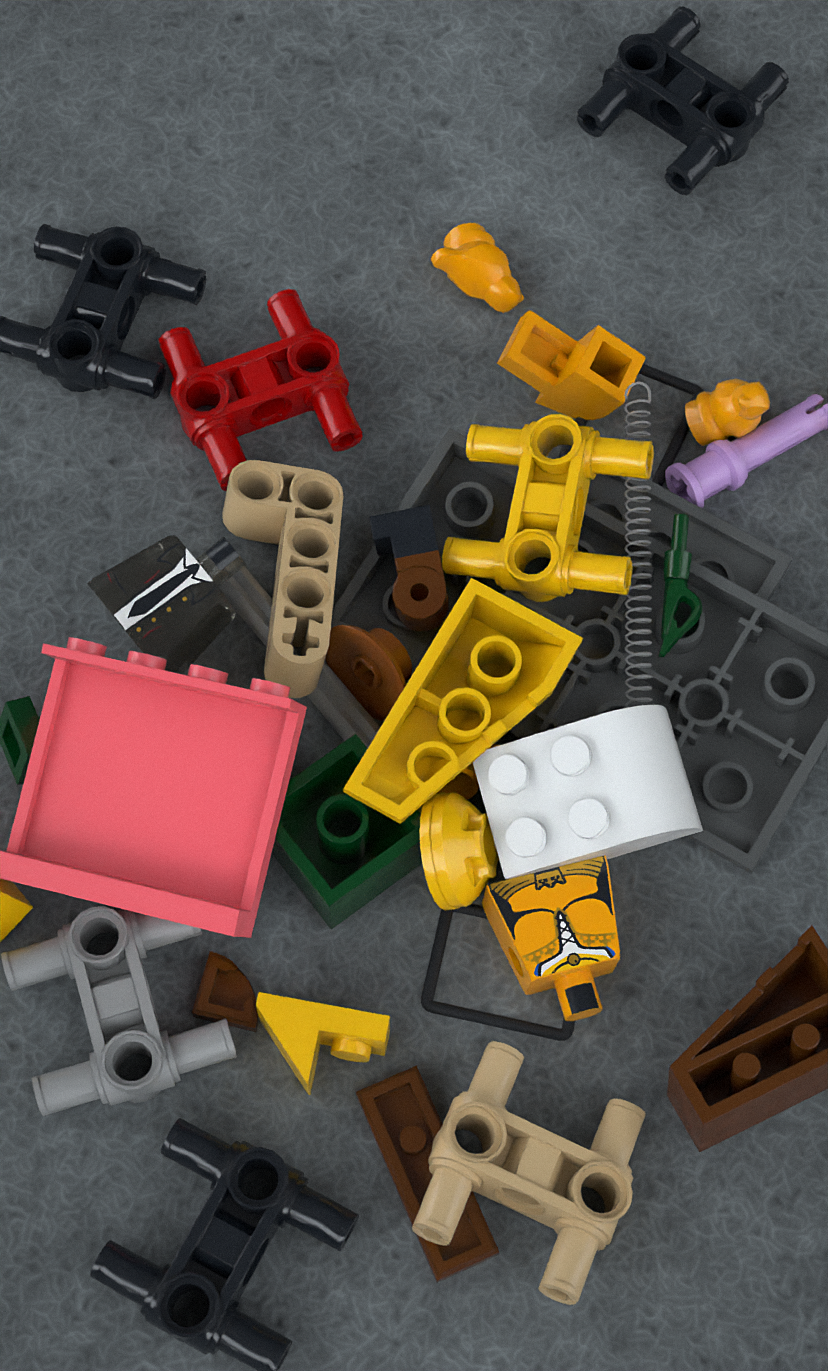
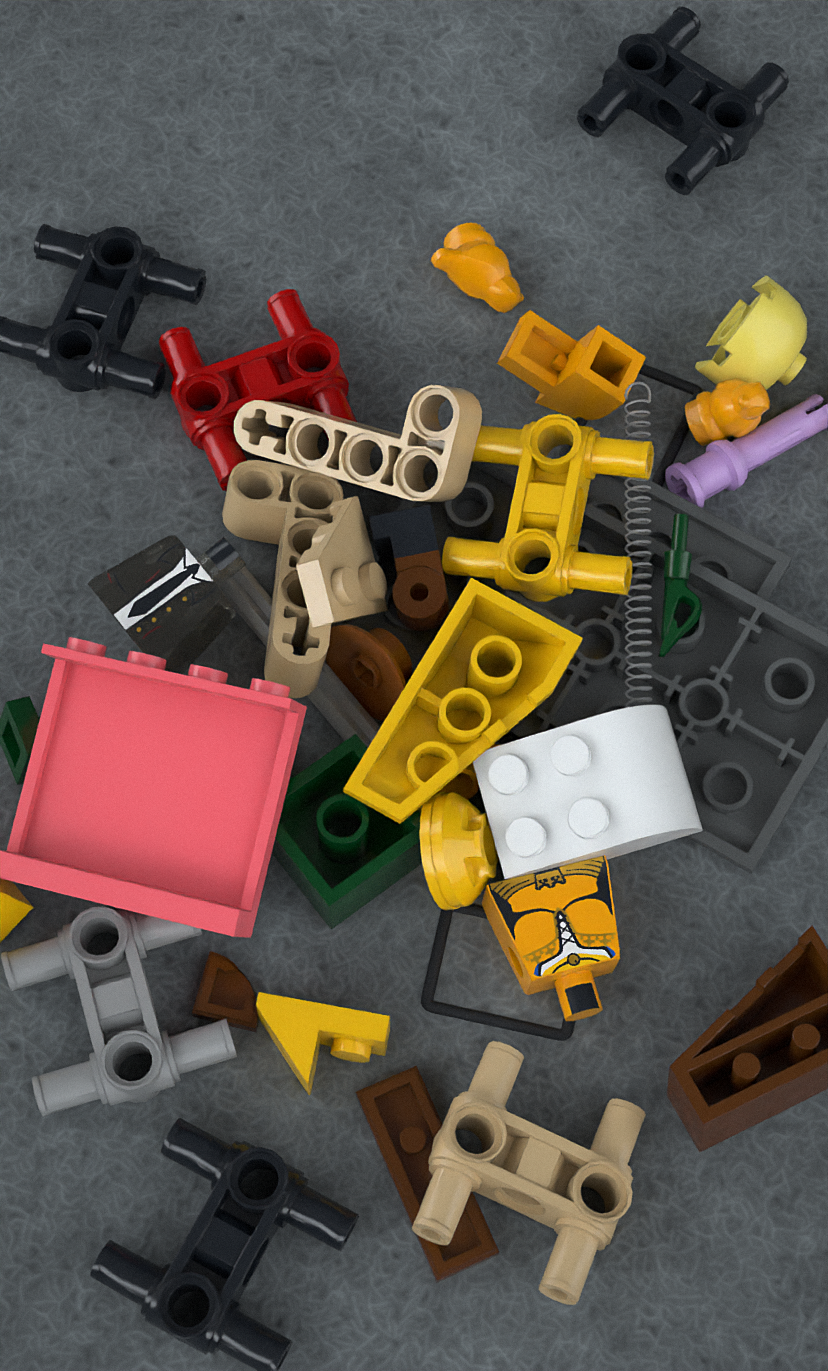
none -> tan beam [233,385,482,502]
none -> tan wing [296,496,388,628]
none -> light yellow cylinder [695,275,807,390]

